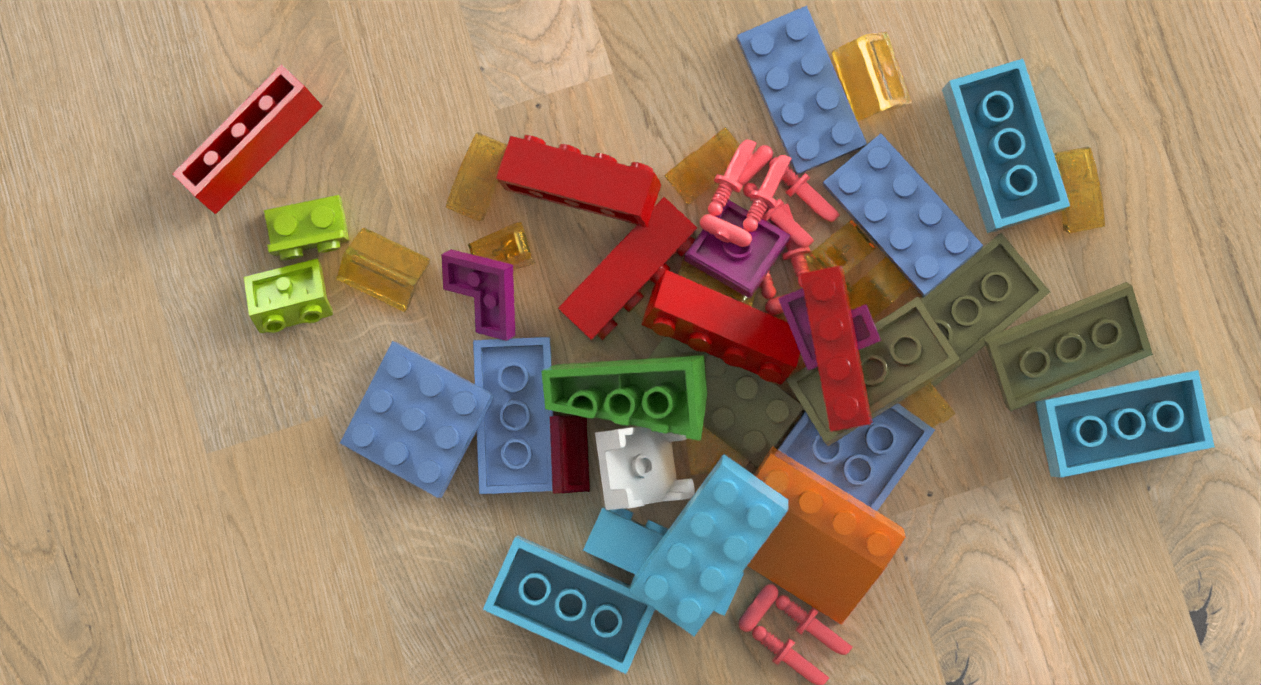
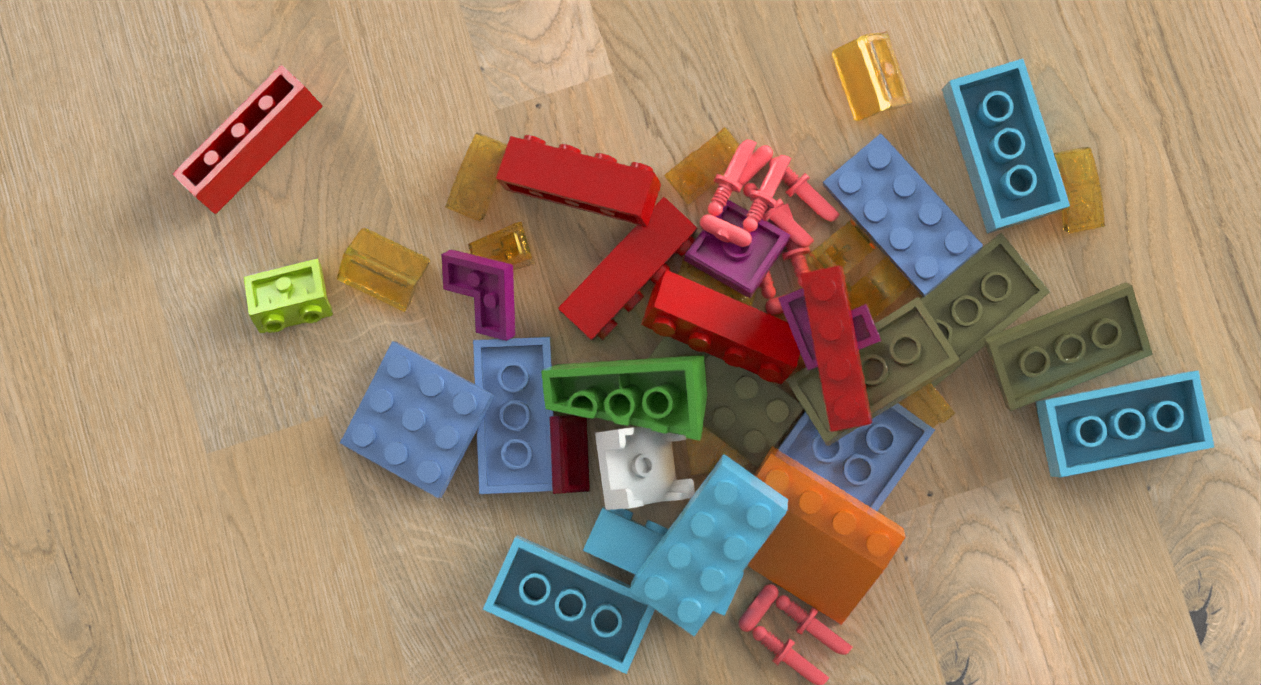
lime bracket [264,195,350,261] -> none
medium blue plate [736,6,867,175] -> none

